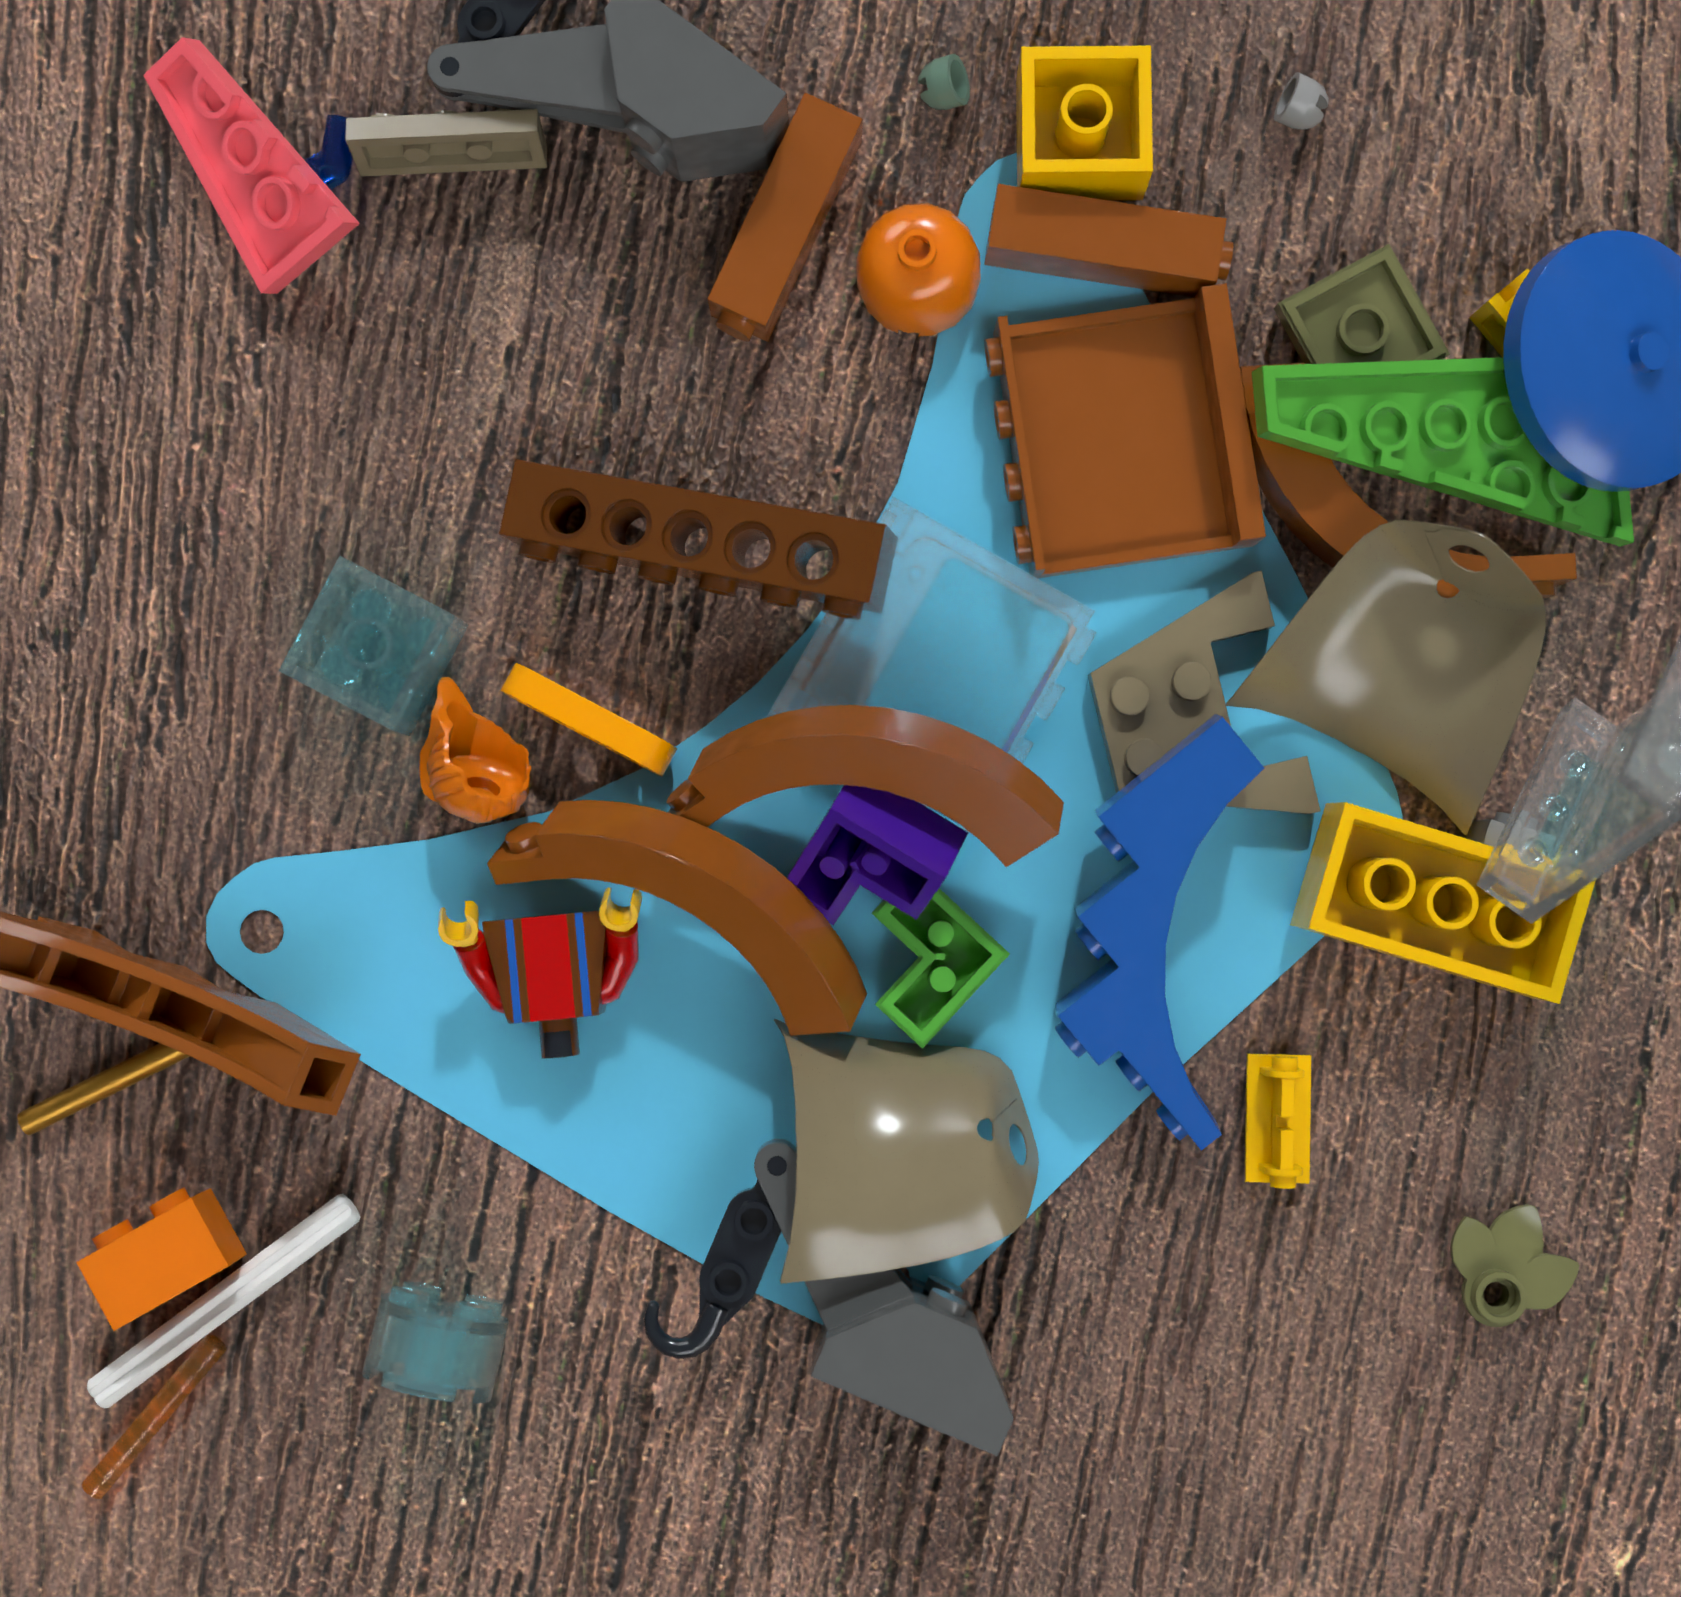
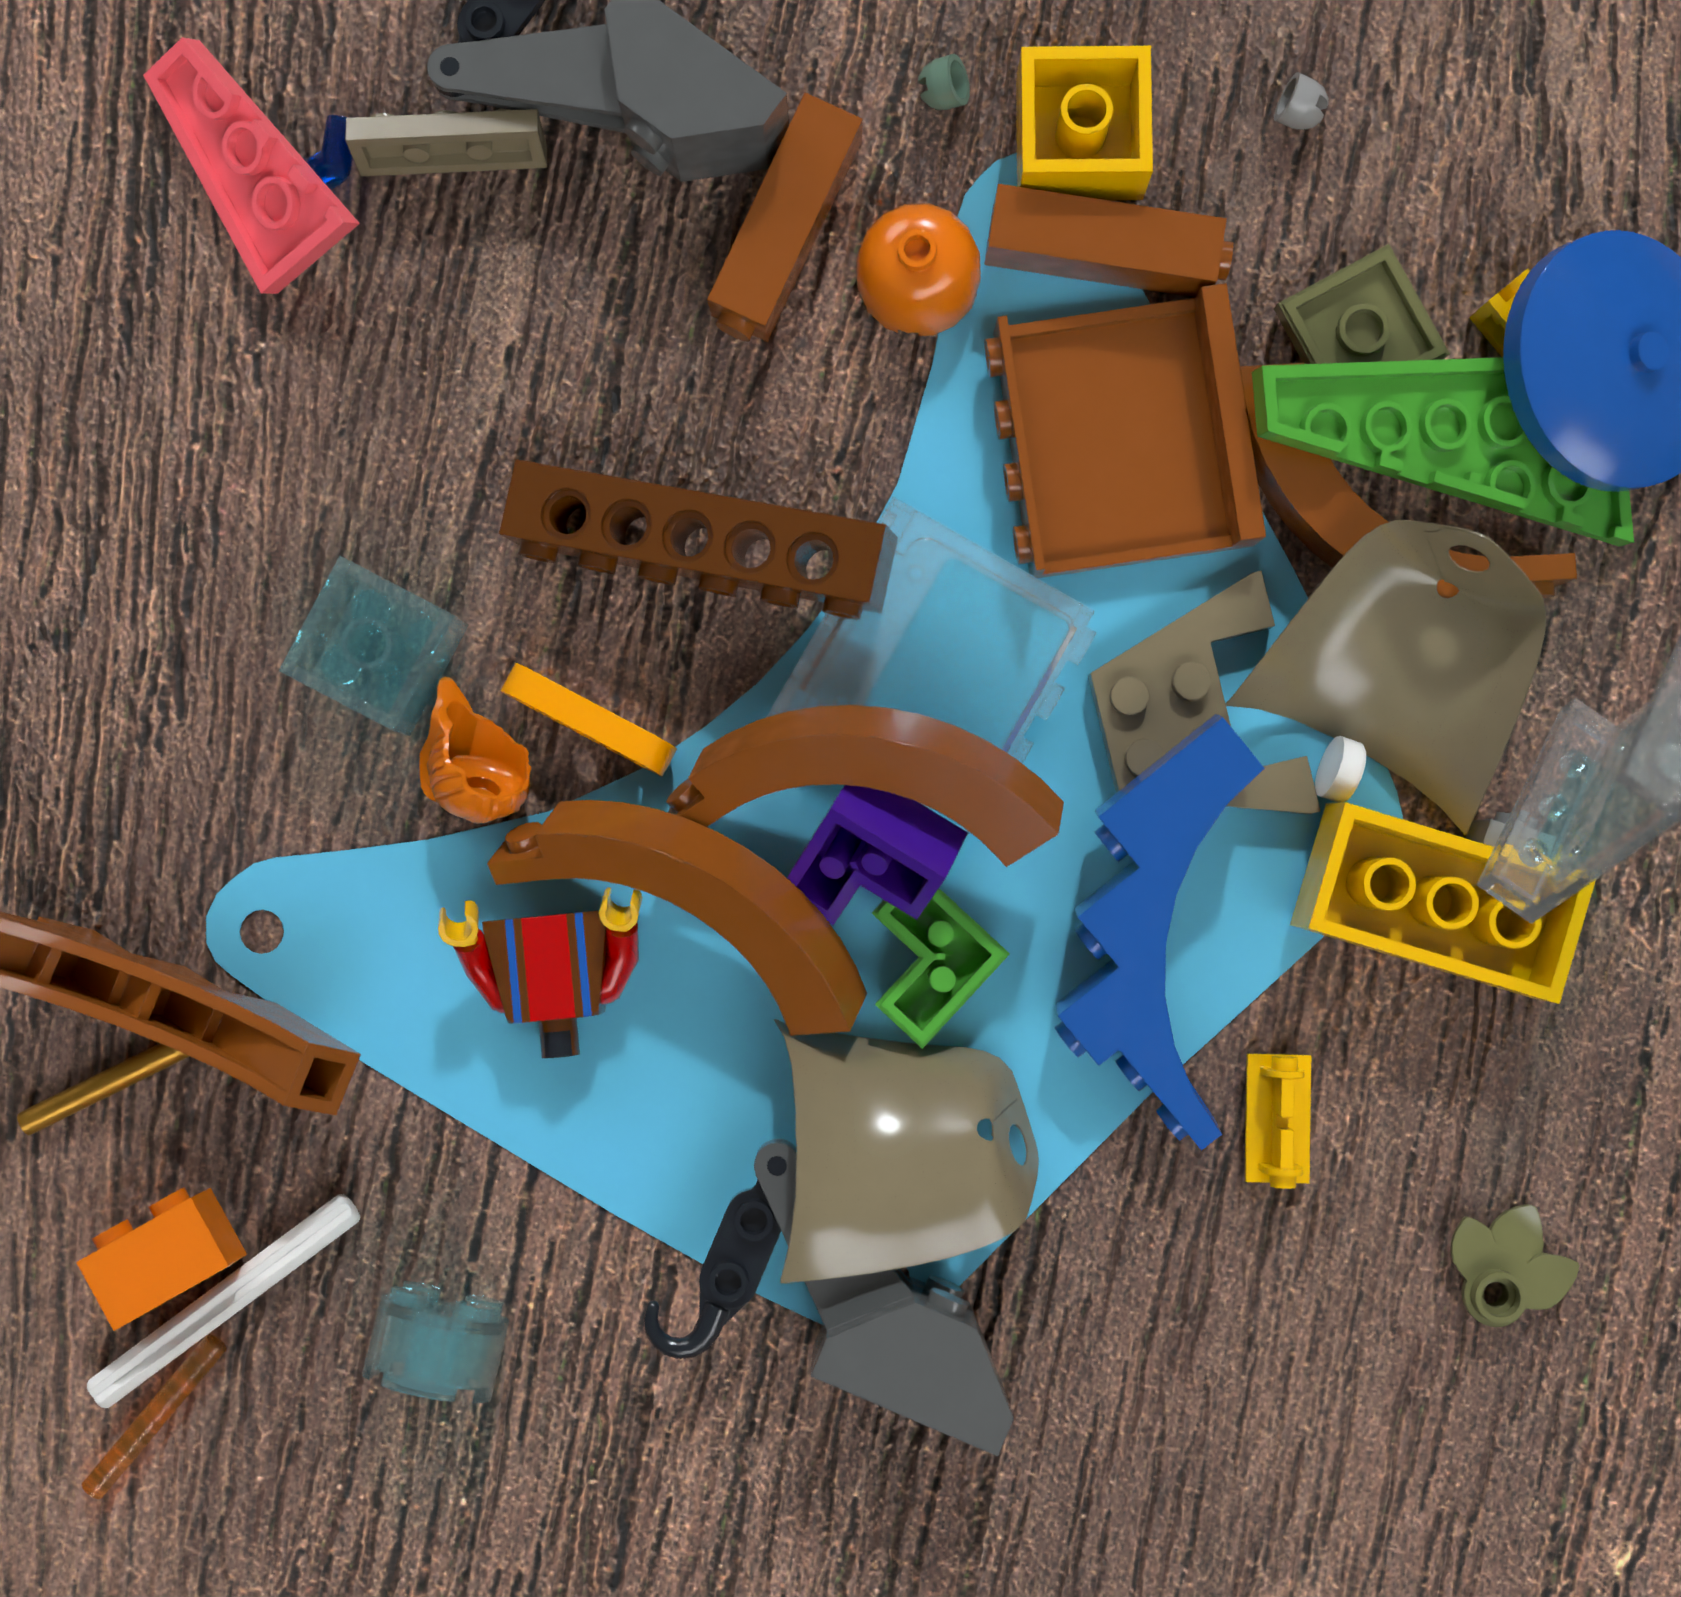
none -> white tile [1315,736,1366,803]

